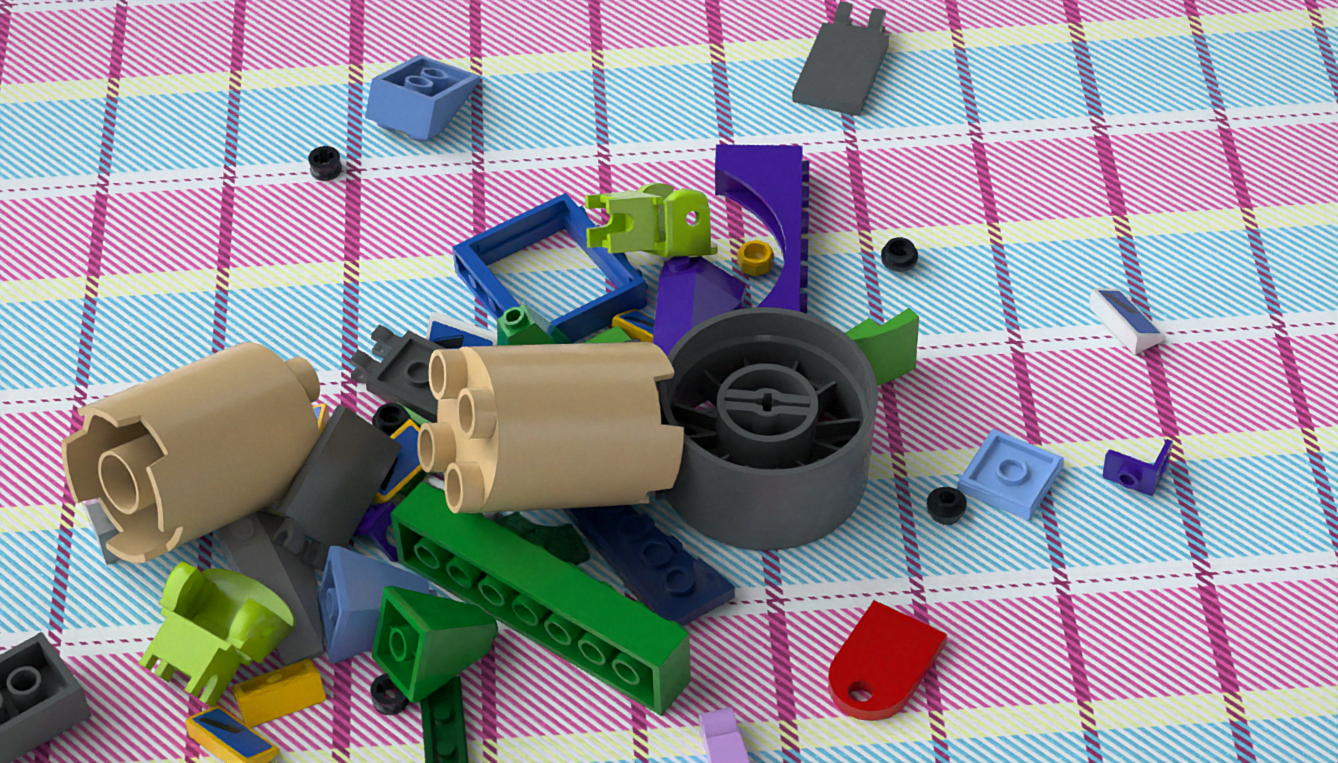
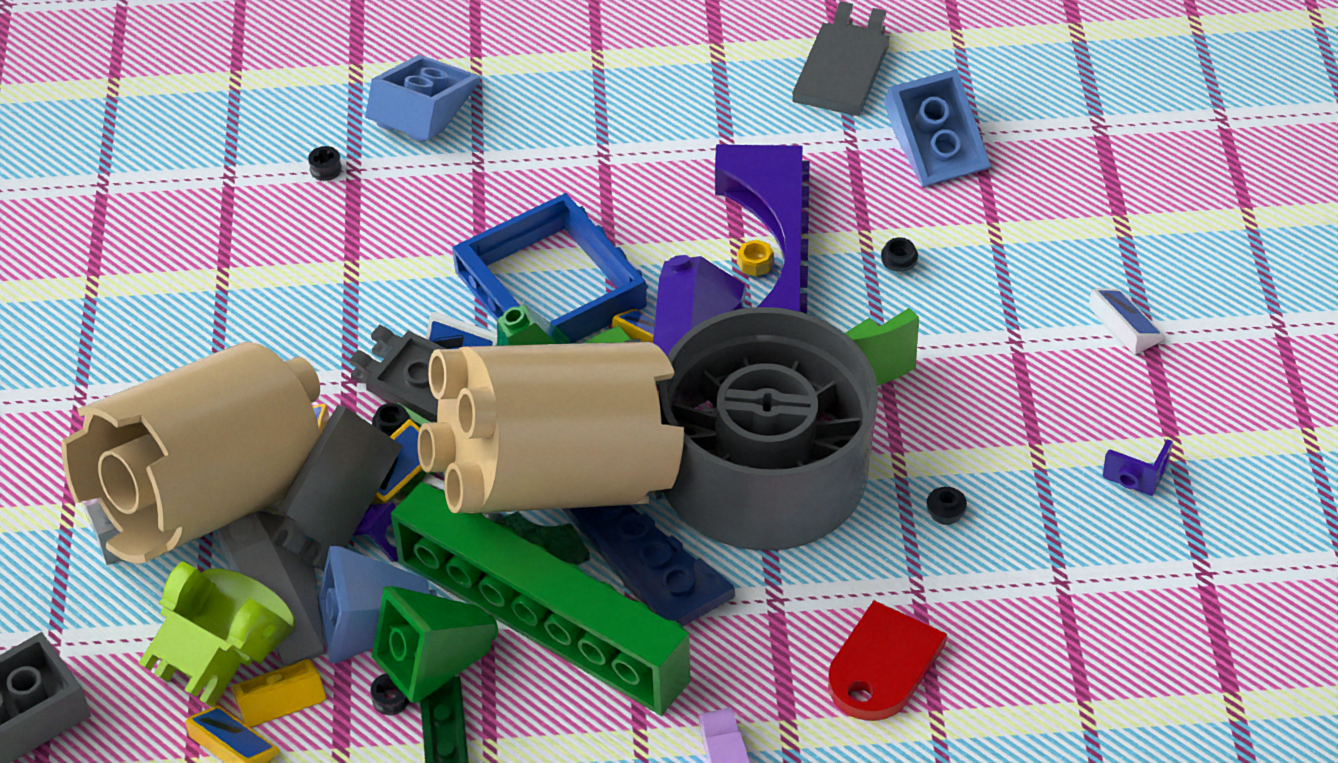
lime piece [585,182,718,257] -> none
light blue tile [957,429,1064,521] -> none
none -> medium blue slope [884,69,991,187]

